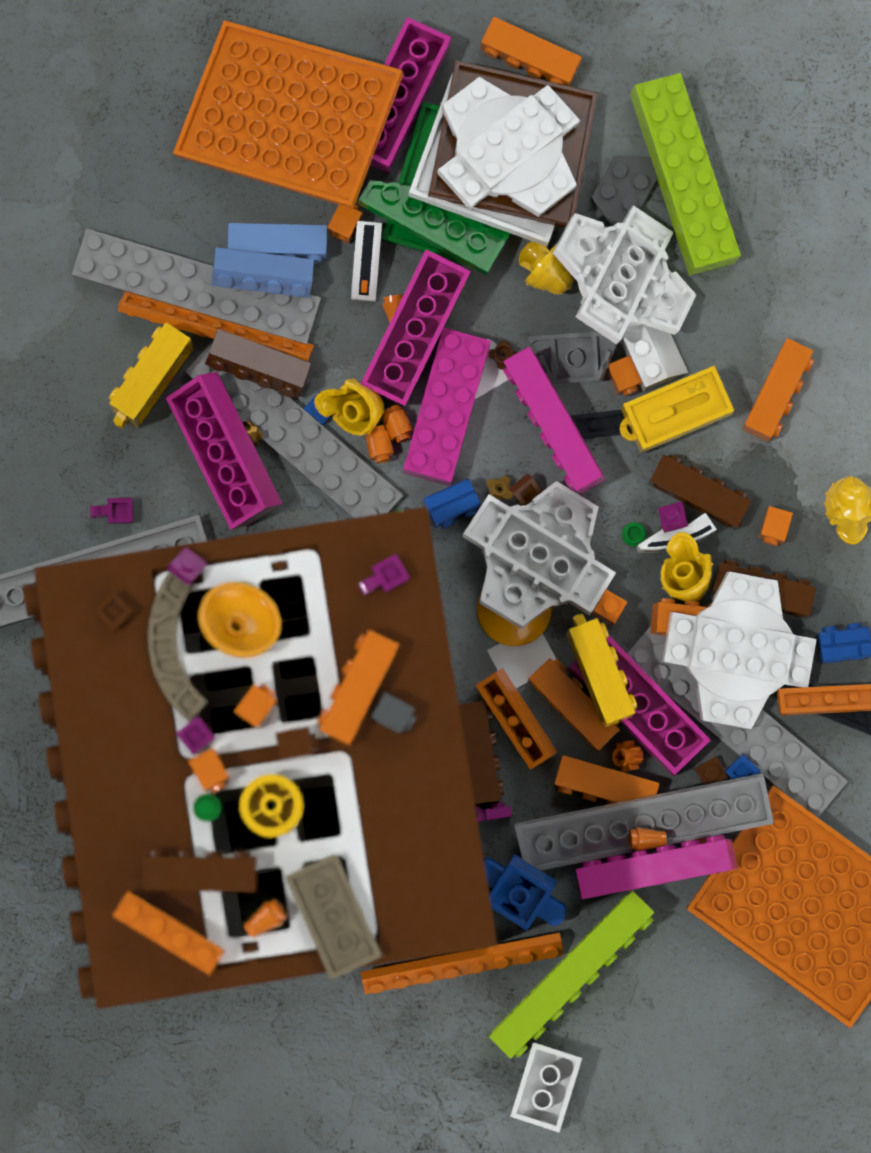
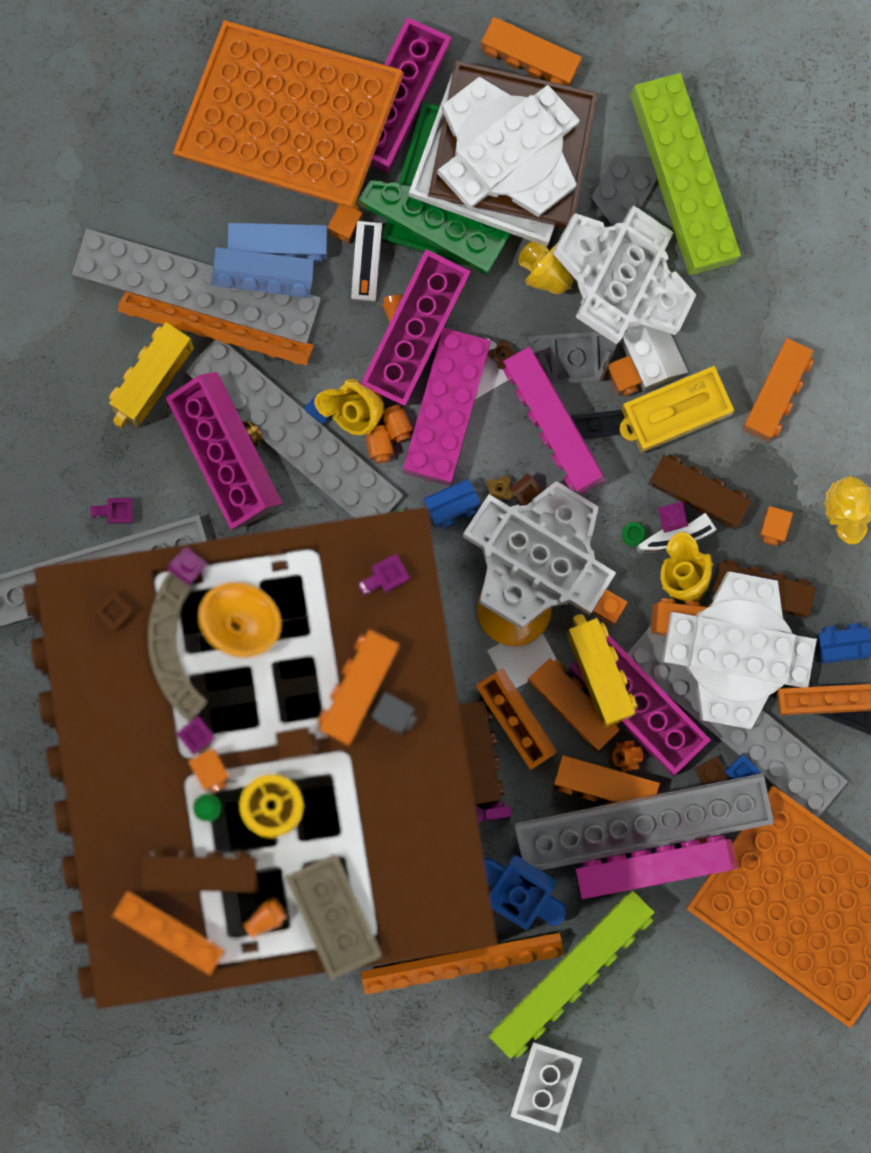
brick [205,329,311,399] -> none
orange brick [235,684,278,730] -> none
orange cone [628,827,667,852] -> none

